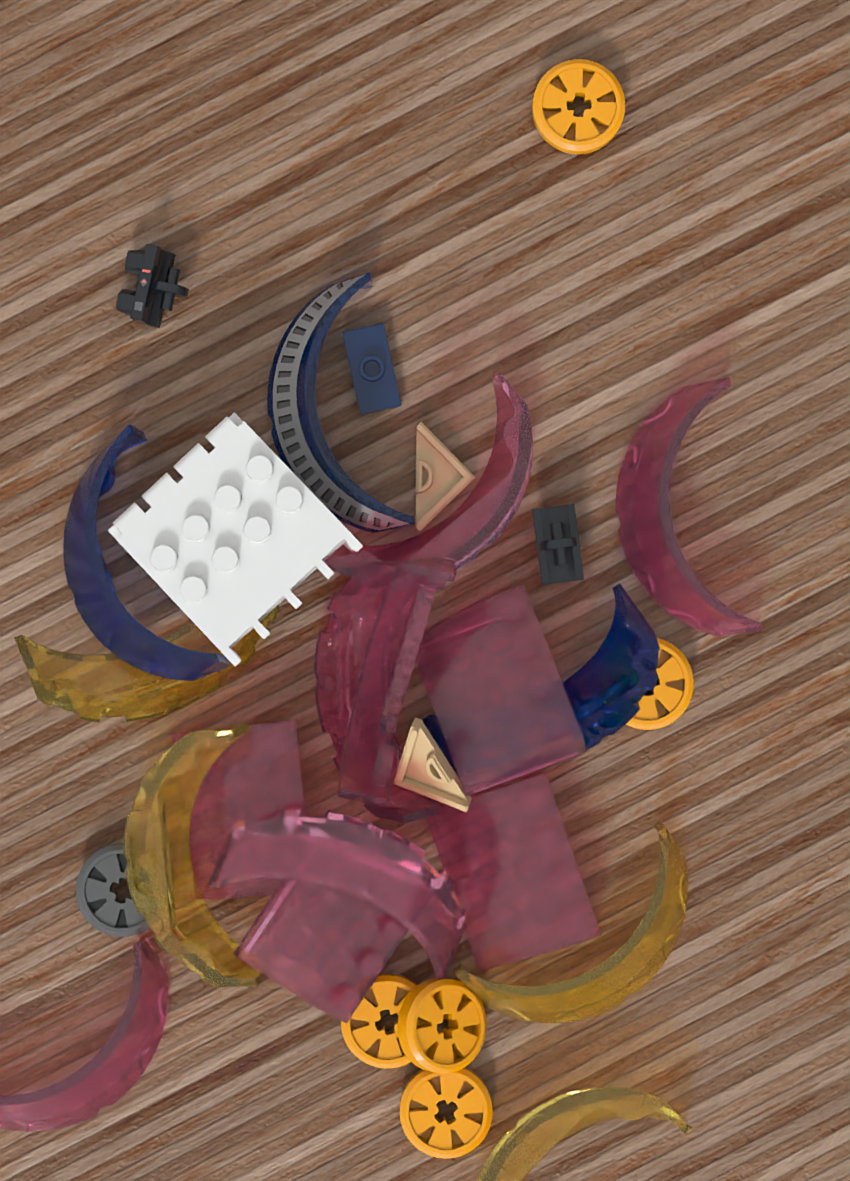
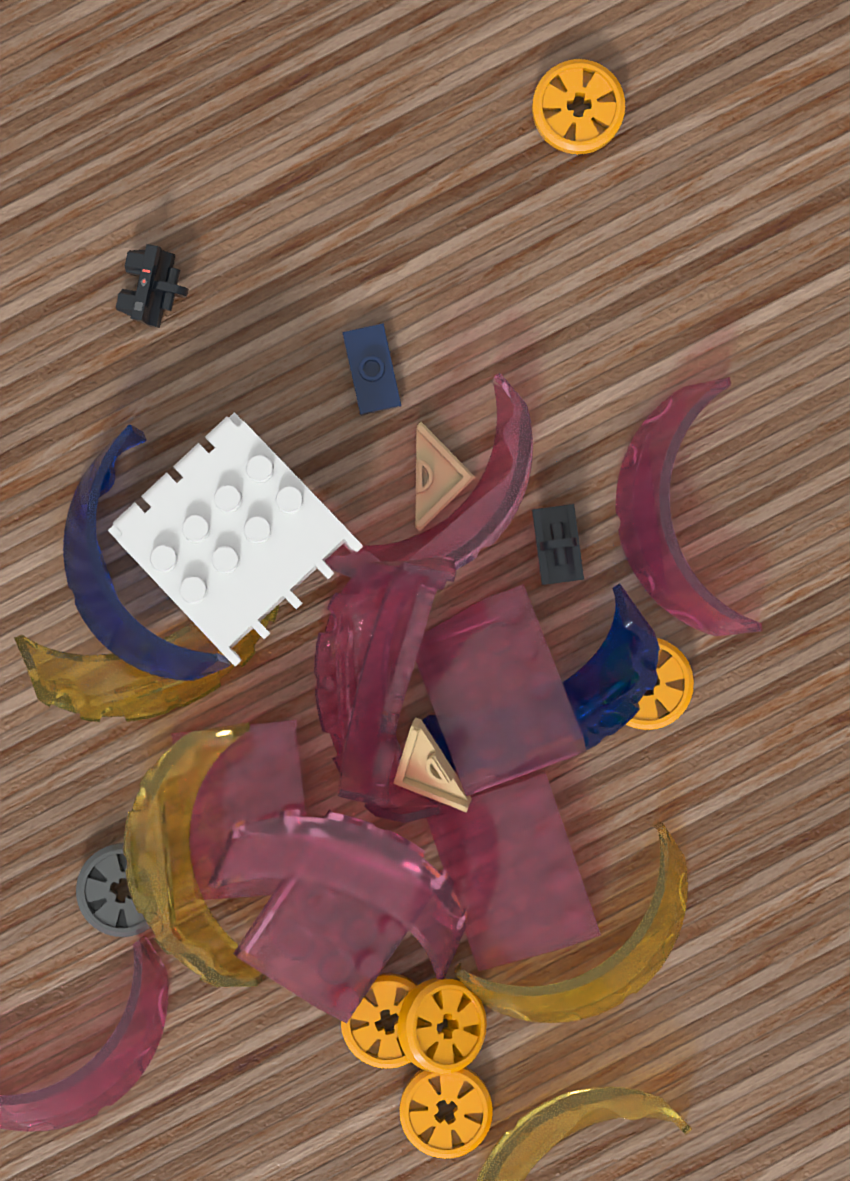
windscreen [267,272,415,533] -> none

